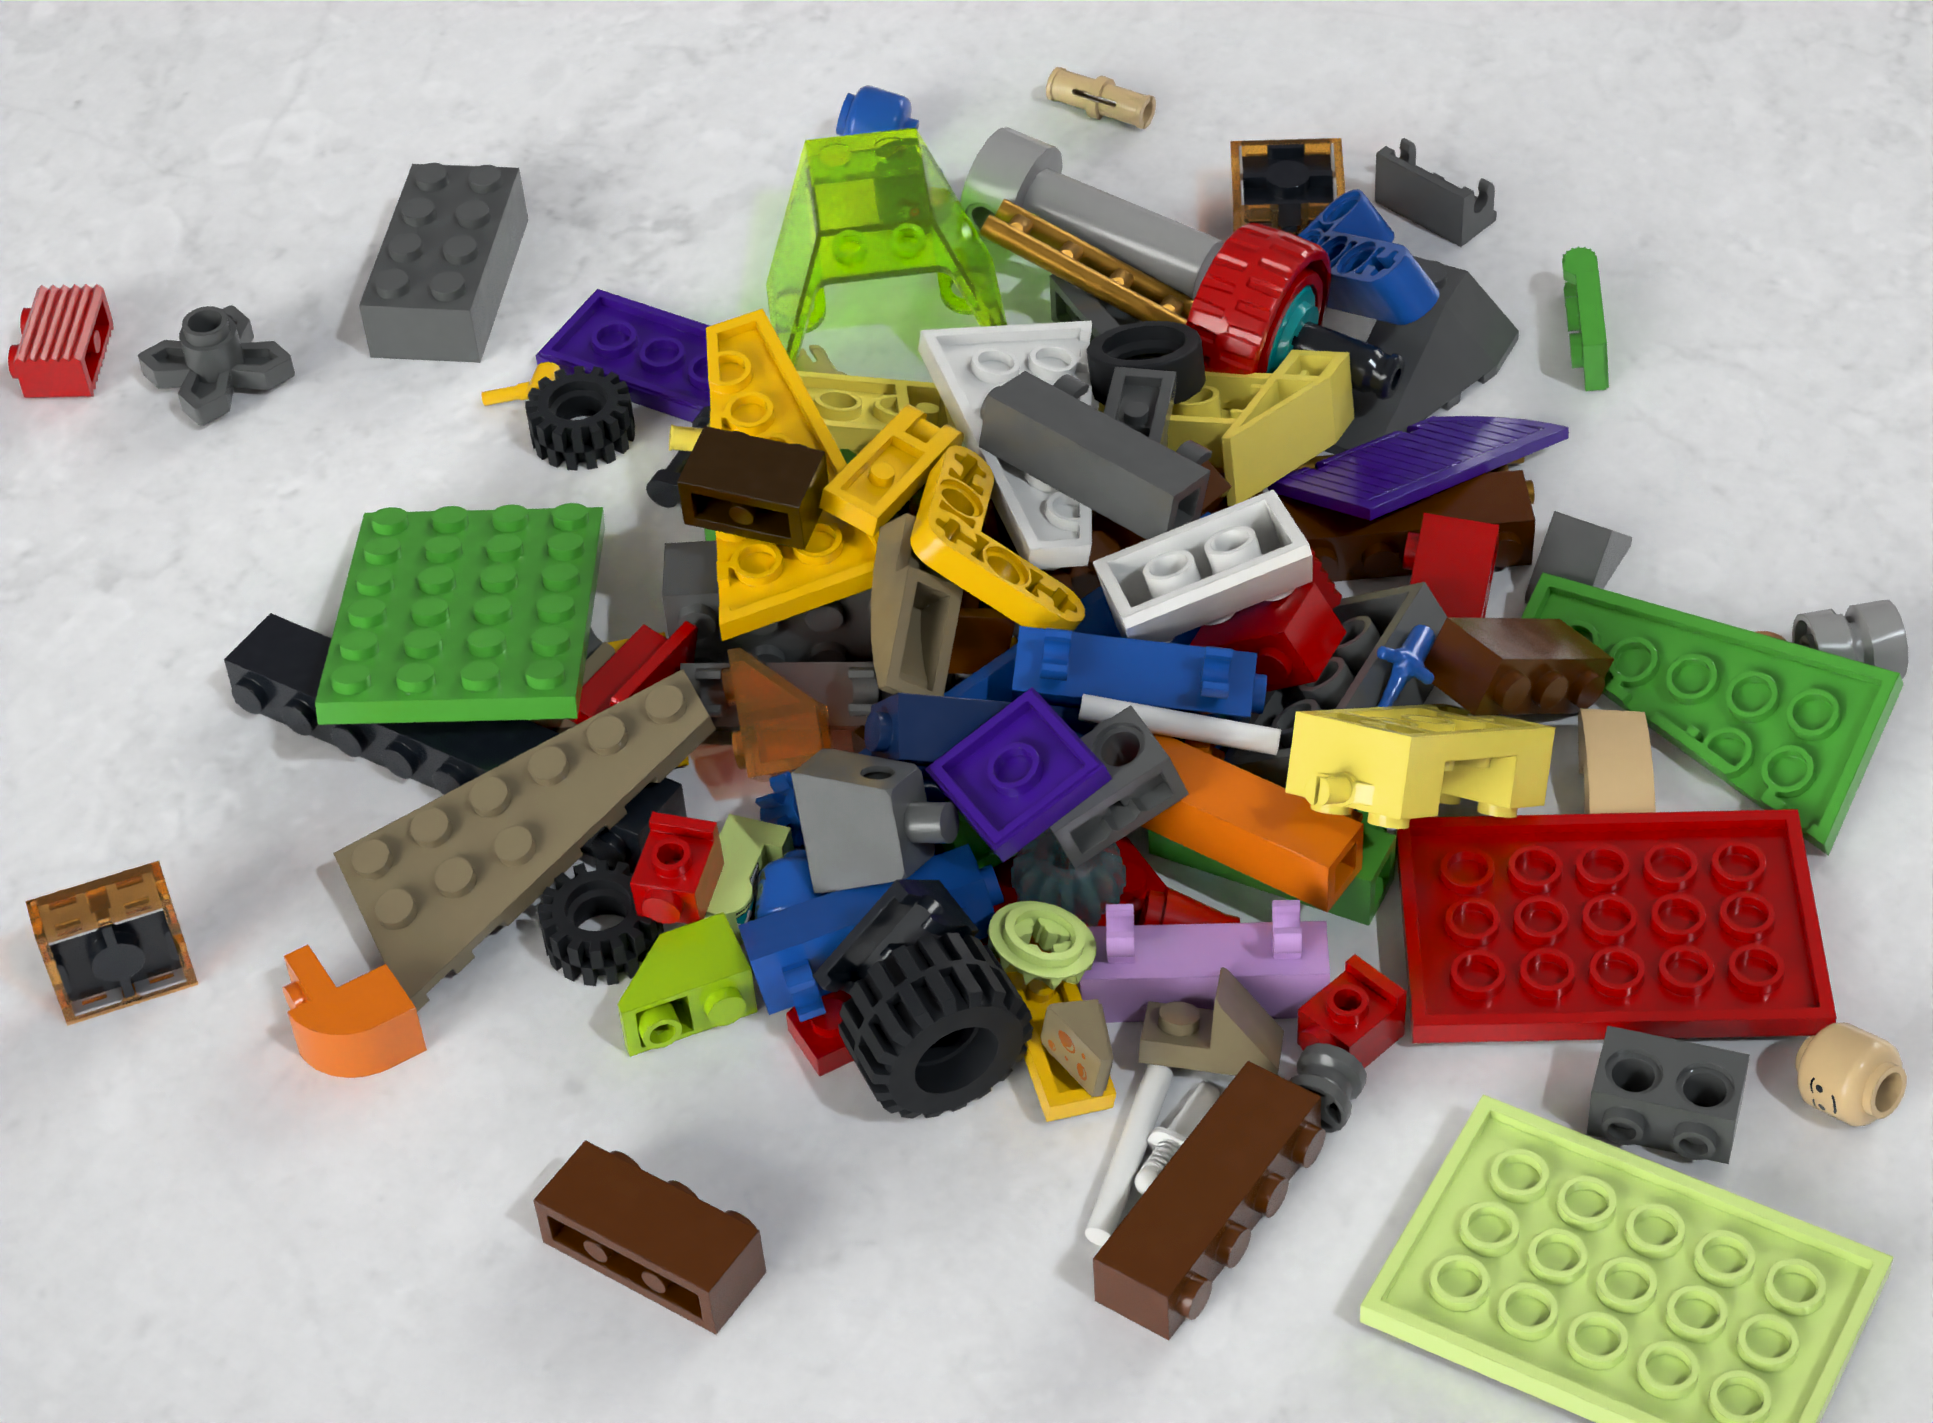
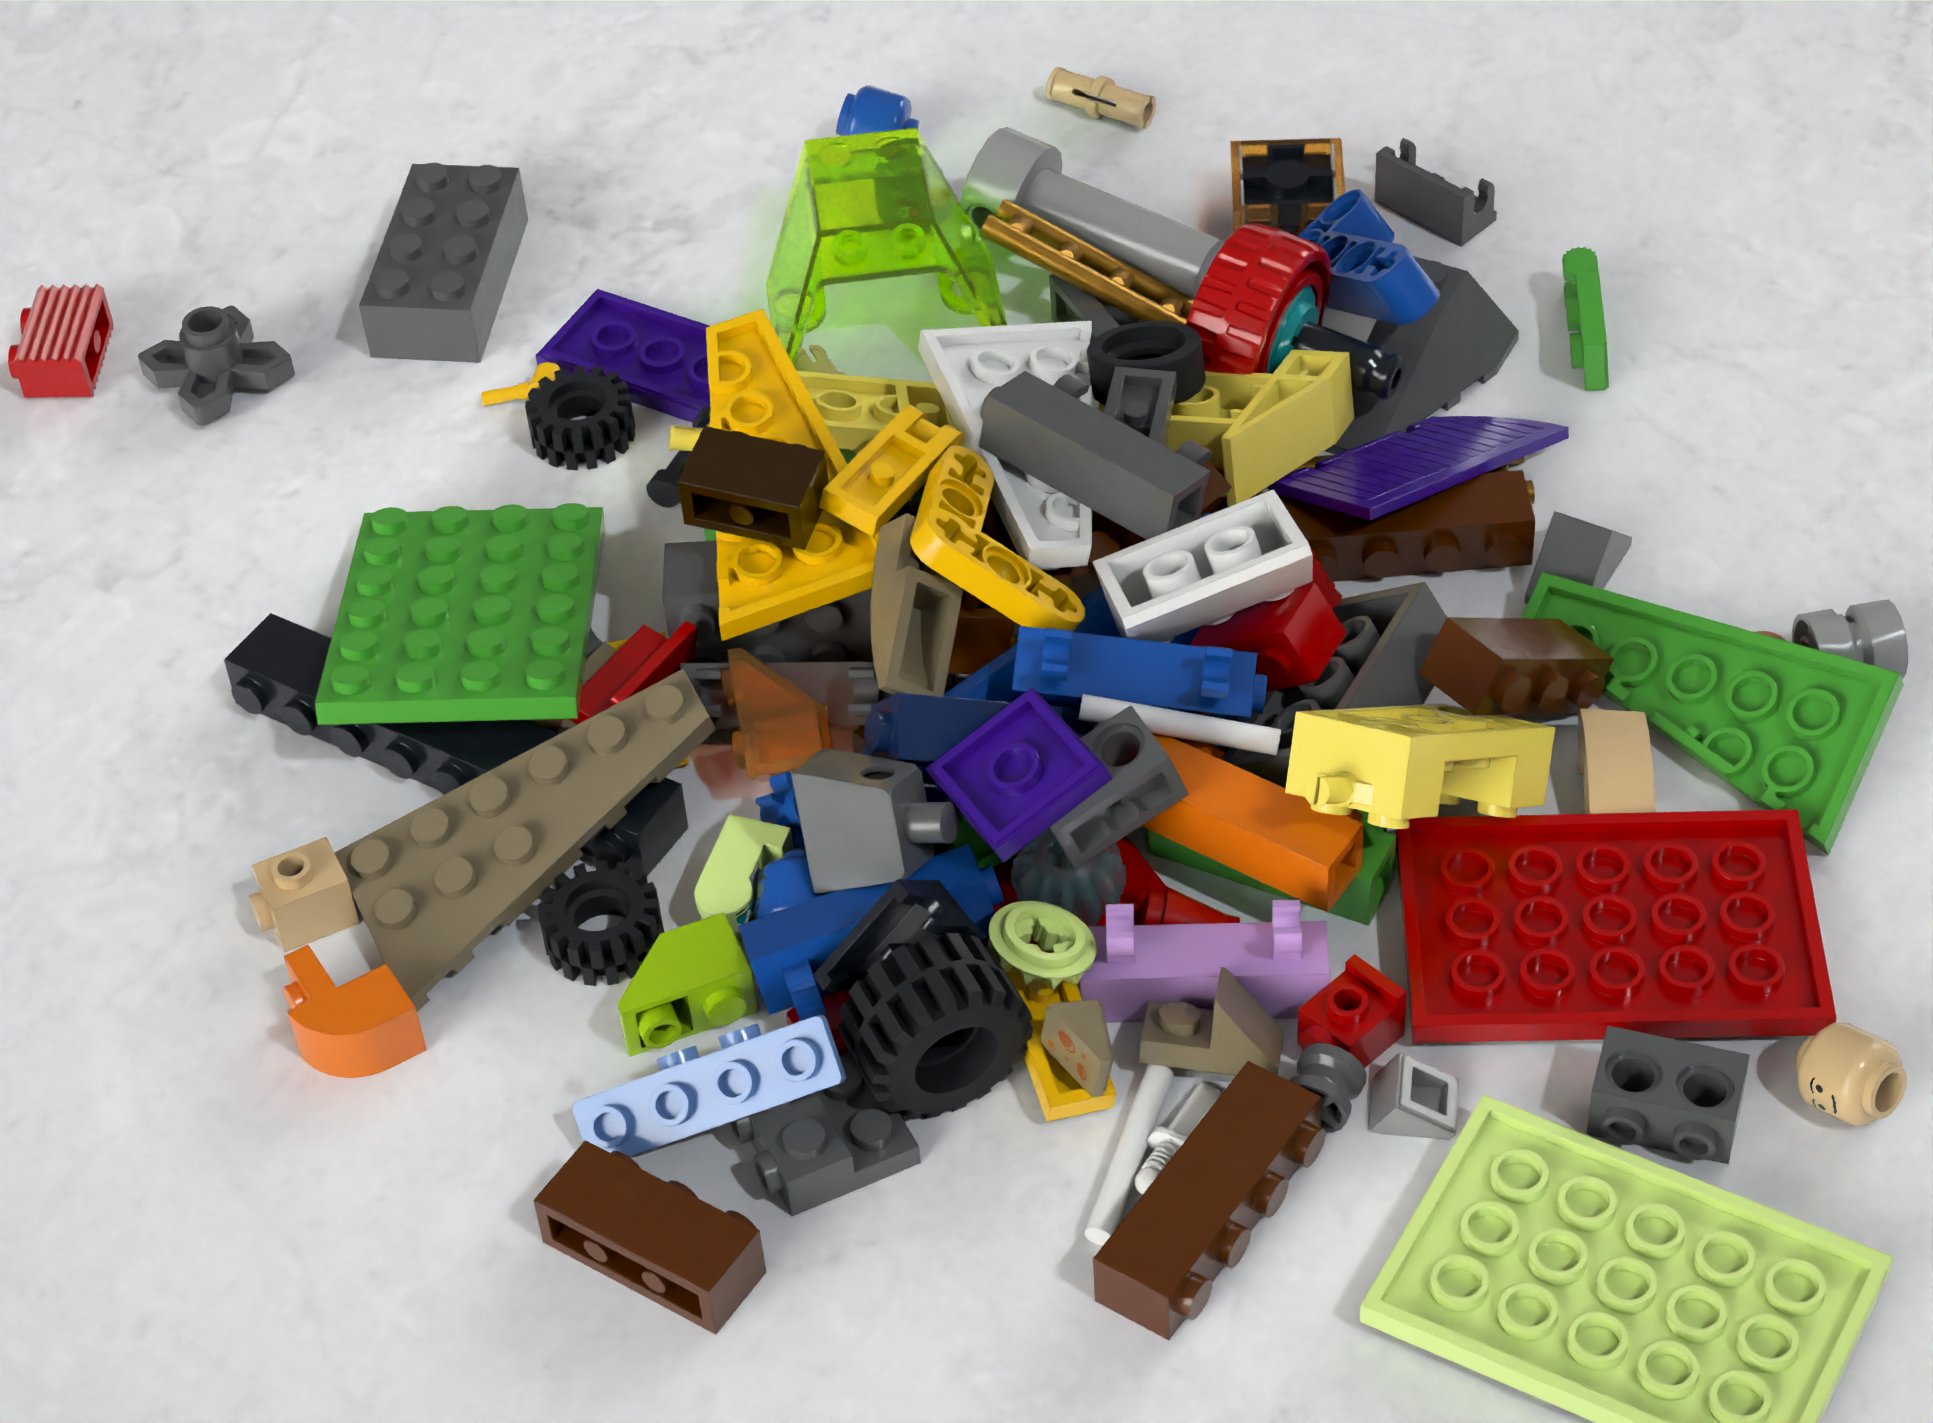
piece [25,861,198,1026] -> none
red brick [630,812,724,924] -> none
blue bar [1376,625,1436,707] -> none
red brick [1403,513,1499,618] -> none
none -> tan brick [248,837,359,952]
none -> bracket [572,1015,846,1157]
none -> dark grey plate [729,1052,921,1216]
none -> light grey slope [1368,1052,1459,1140]

